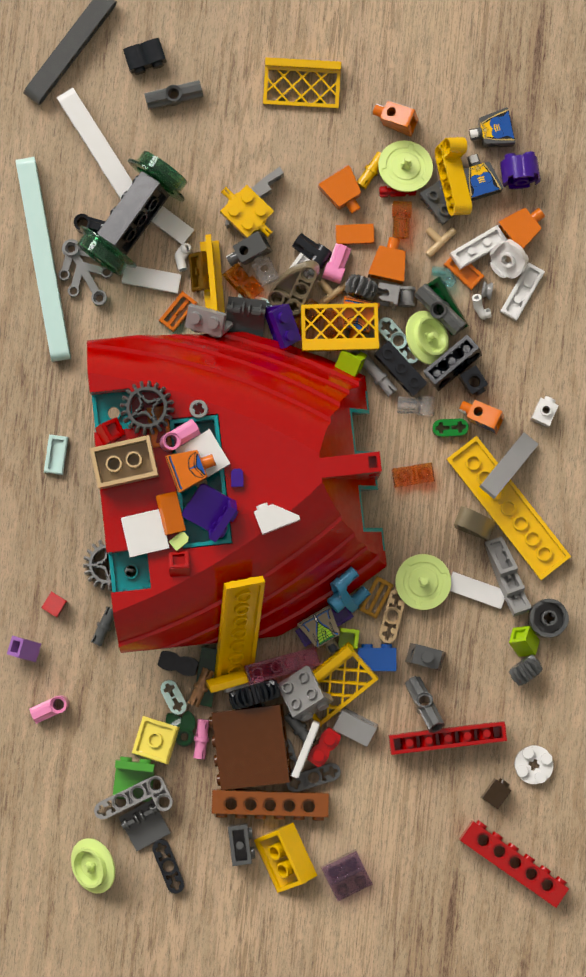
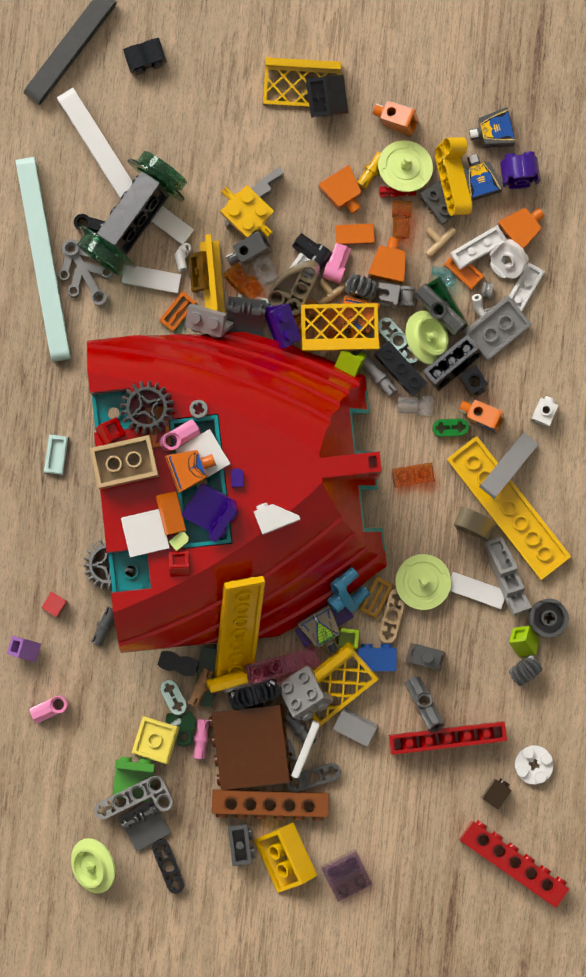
dark grey piece [144,80,203,110] -> none
red brick [307,727,341,767] -> none
none -> black slope [306,75,349,118]
none -> light grey tile [463,295,532,361]

